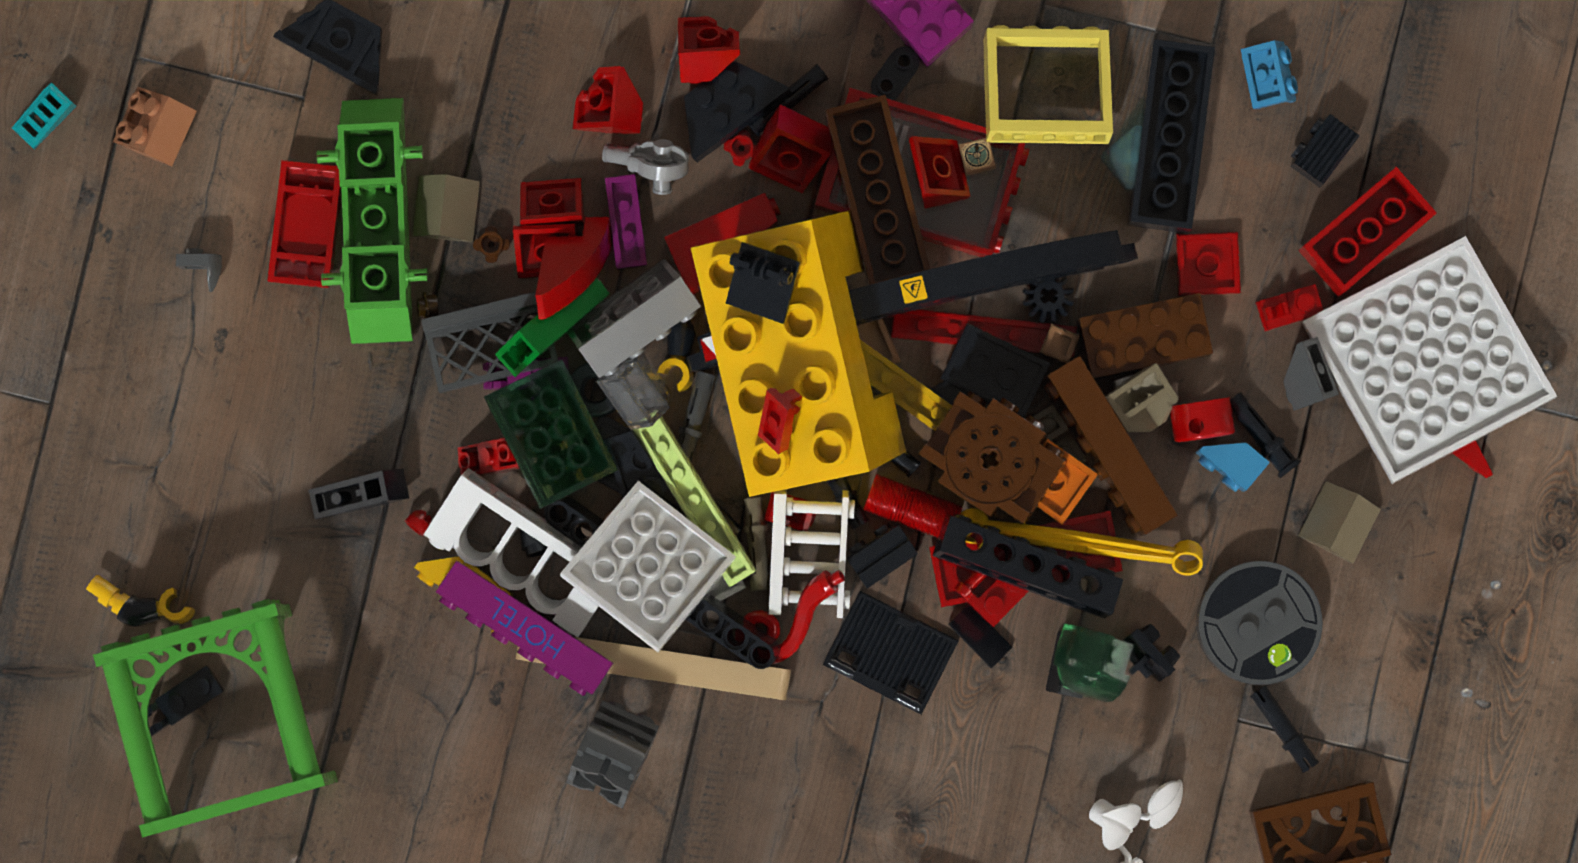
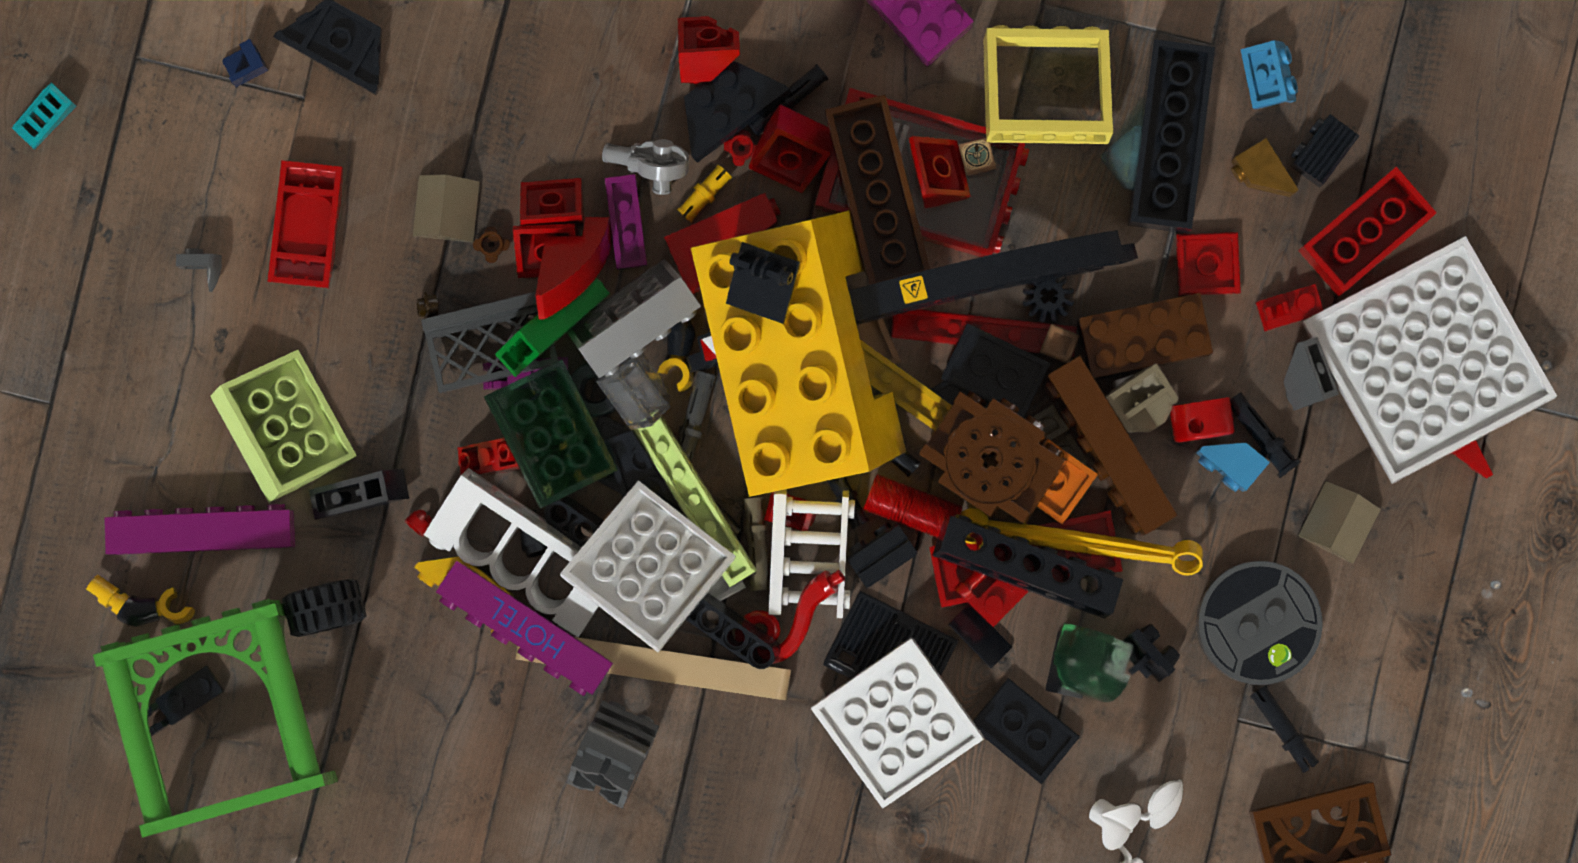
nougat slope [113,86,197,166] -> none
bright green piece [317,98,428,344] -> none
red slope [572,66,643,134] -> none
red plate [758,388,802,454] -> none
black plate [871,47,919,101] -> none
none -> magenta brick [104,504,295,555]
none -> yellowish green slope [210,350,357,503]
none -> dark blue panel [222,39,269,87]
none -> black tyre [282,579,367,637]
none -> yellow pin [677,164,732,223]
none -> white plate [811,637,984,808]
none -> black tile [973,678,1080,785]
none -> pearl gold slope [1231,138,1299,197]

